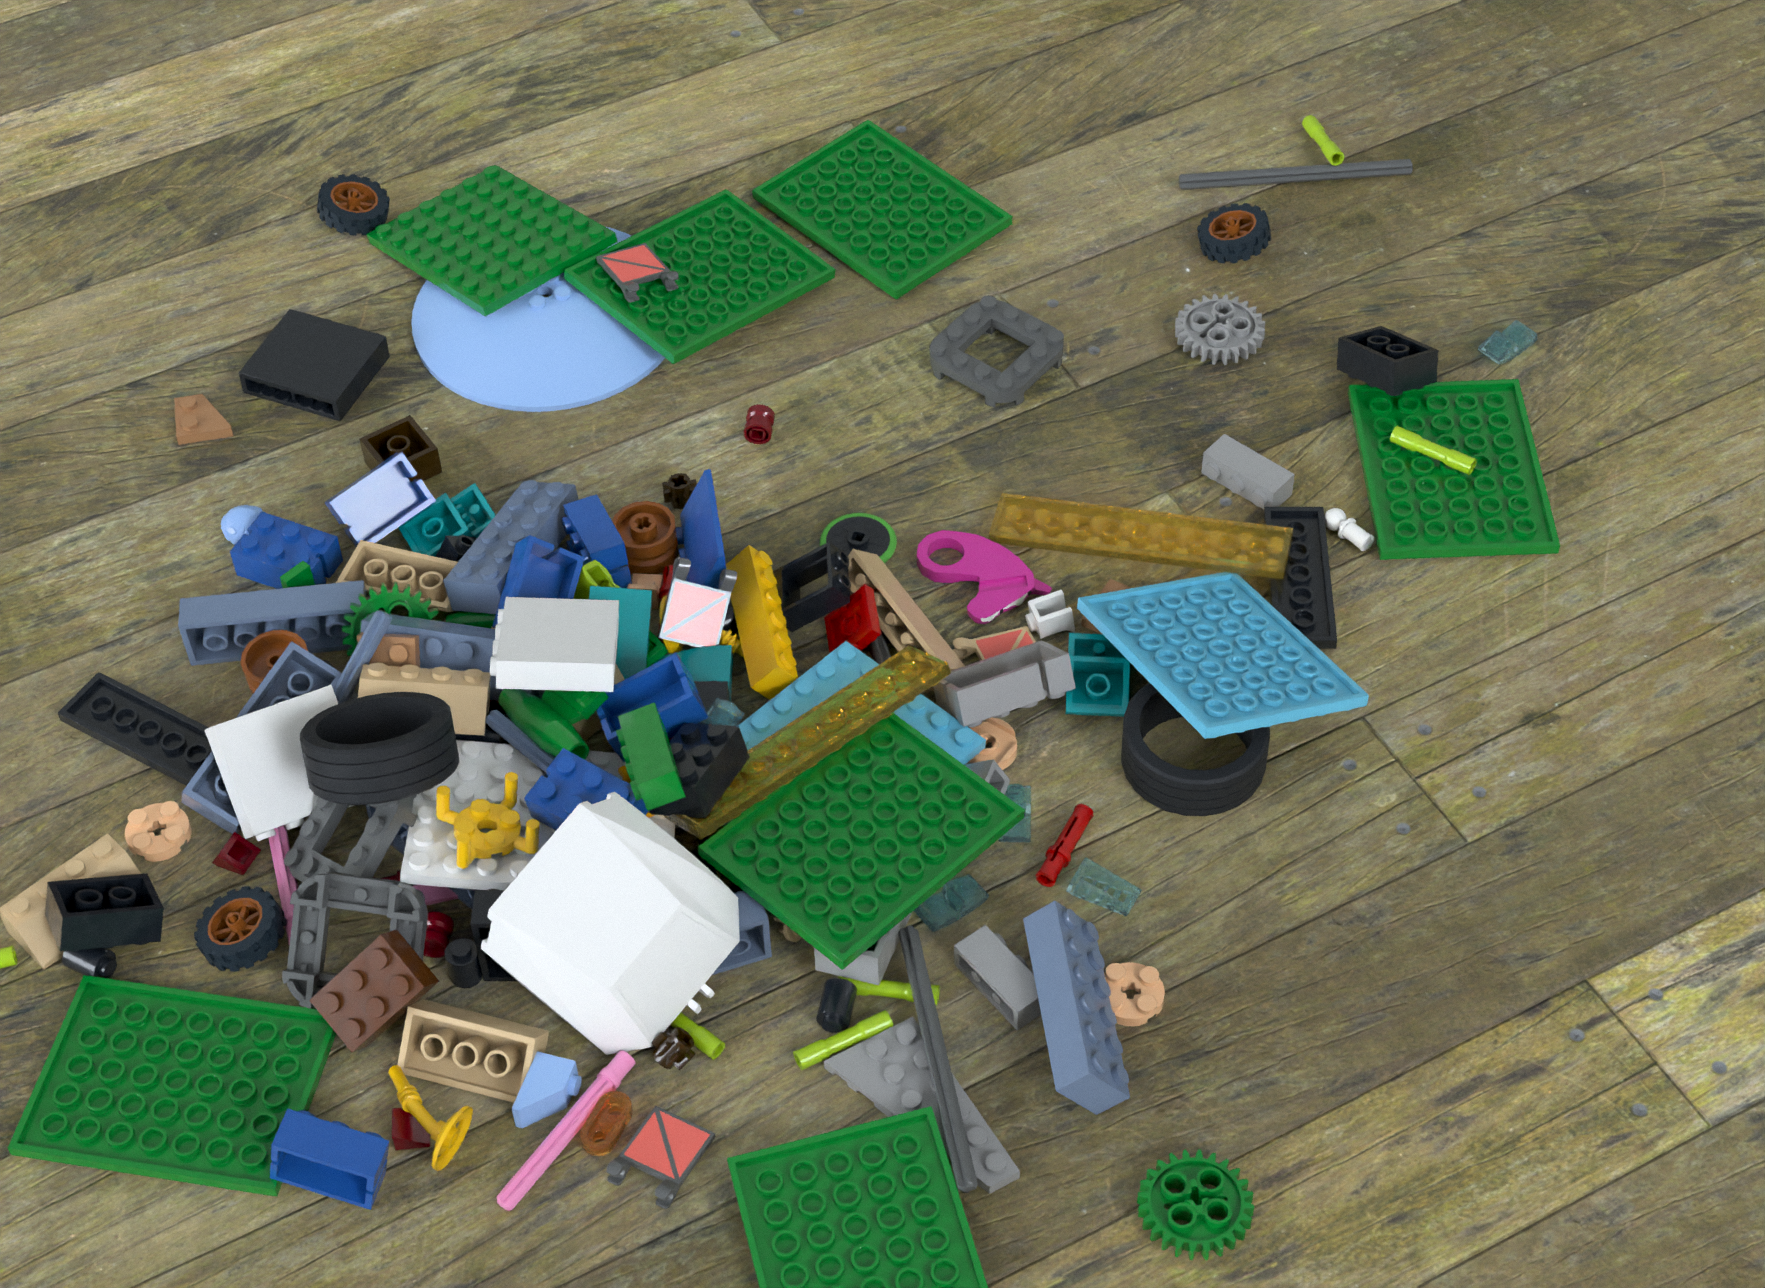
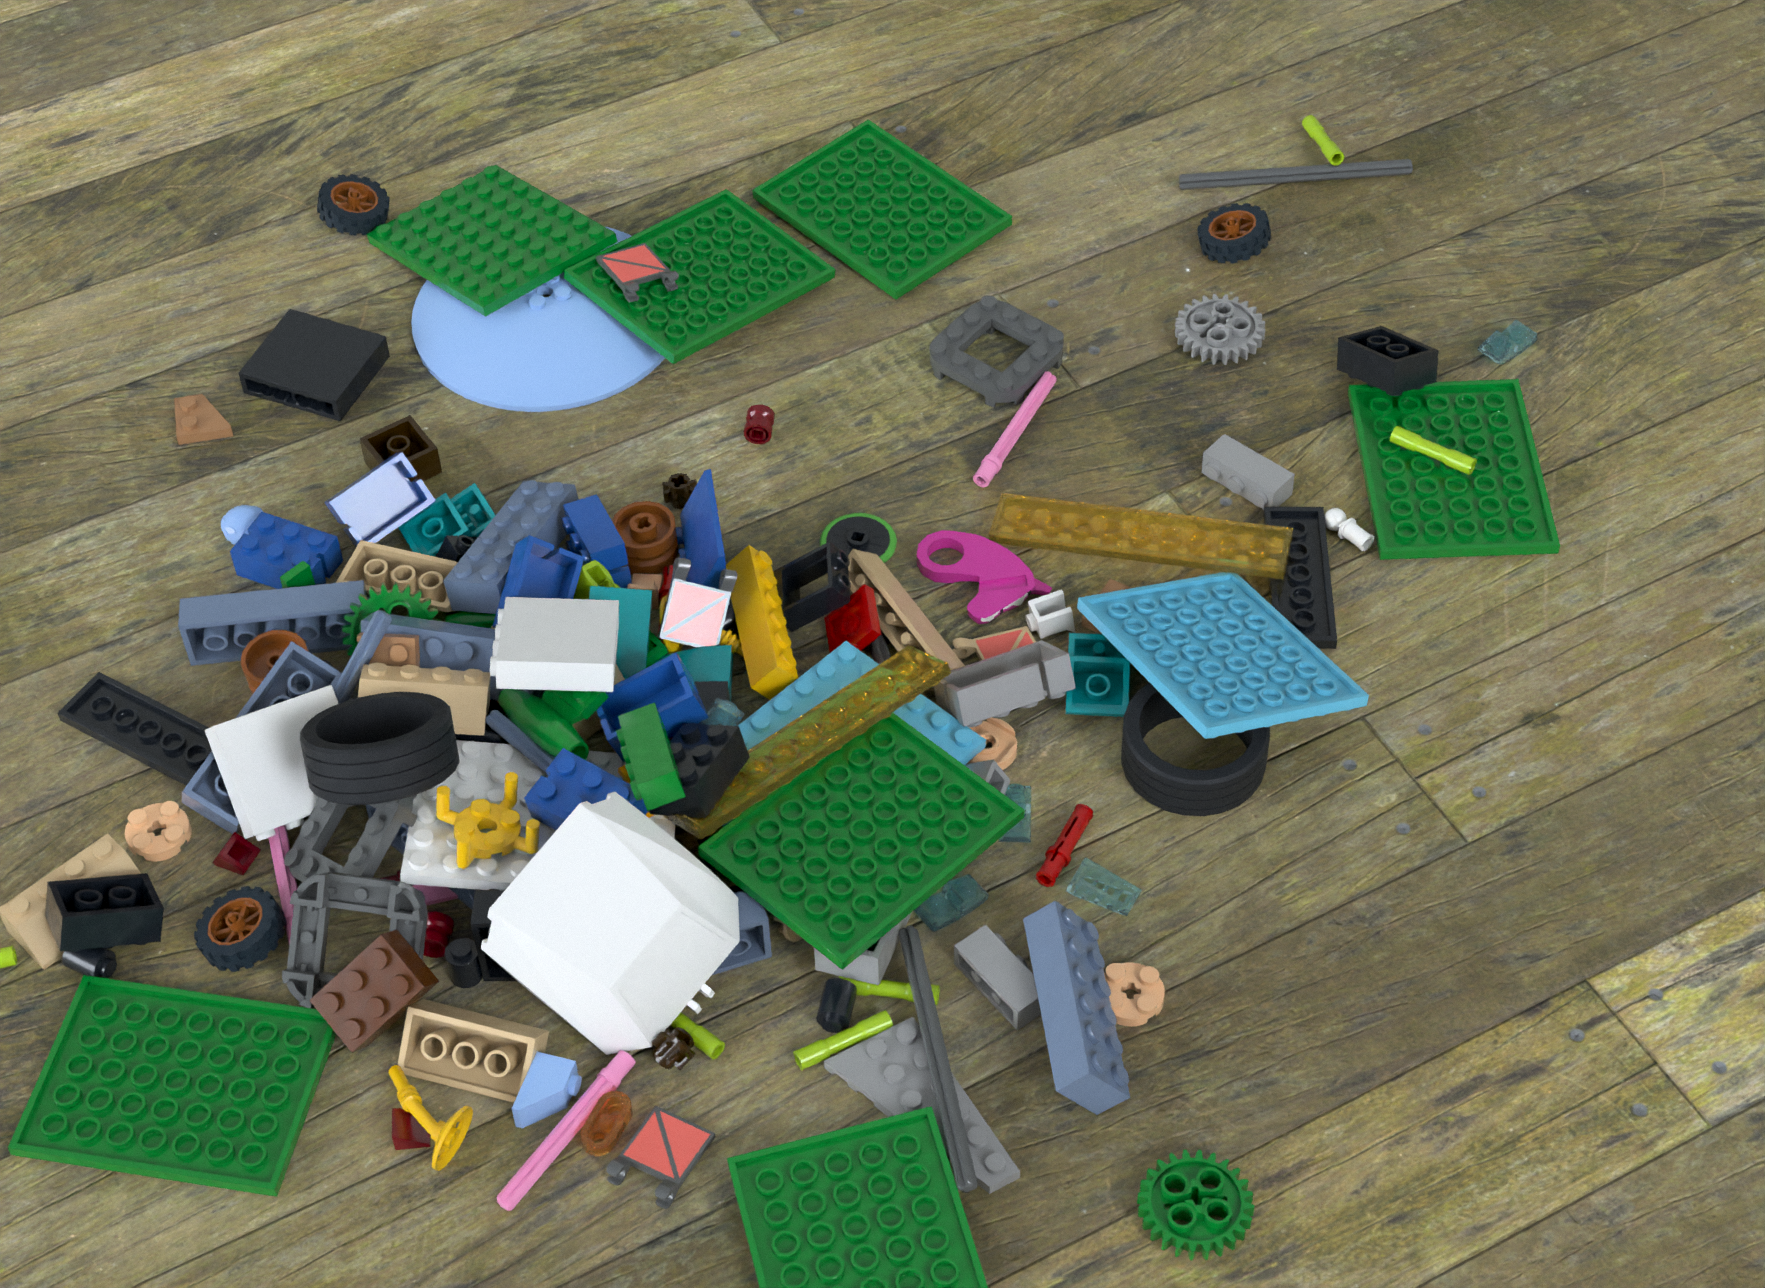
blue piece [270,1108,389,1210] -> none
none -> bright pink axle [973,371,1057,487]

